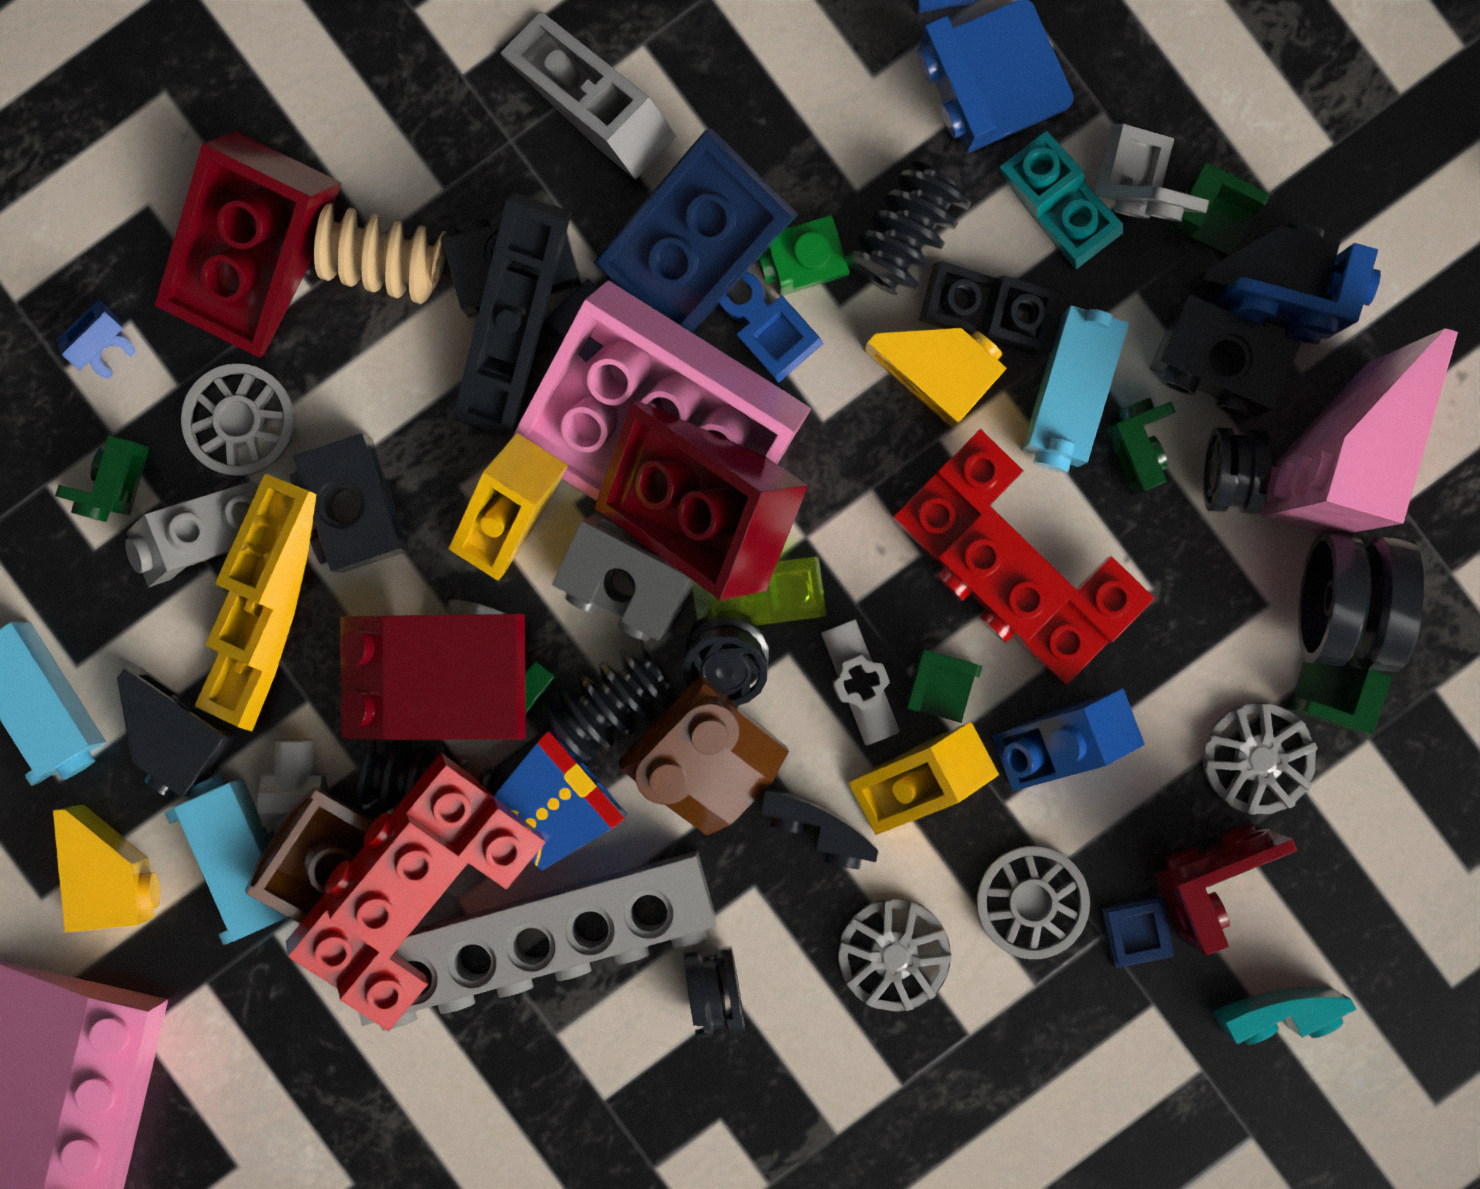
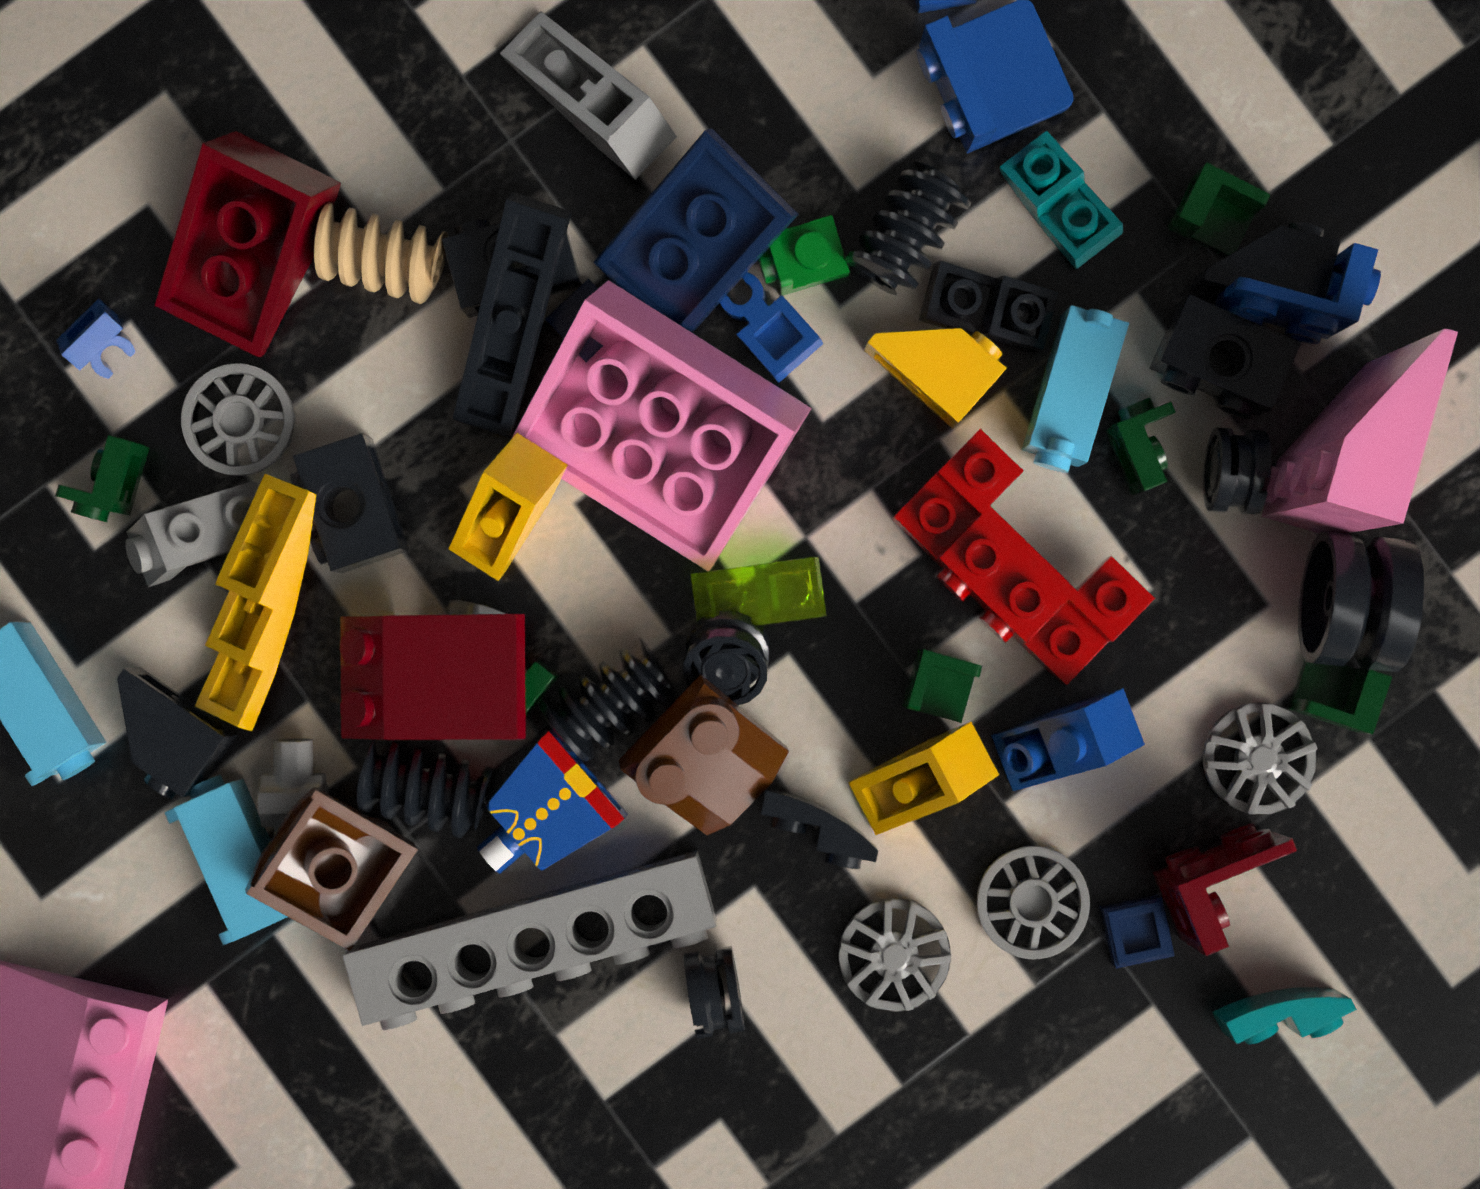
yellow slope [53,805,160,933] -> none
bracket [285,753,546,1031] -> none
dark grey brick [552,512,695,641] -> none
dark red slope [594,401,808,601] -> none
light grey axle [821,619,900,745] -> none
light grey bracket [1094,124,1209,222] -> none

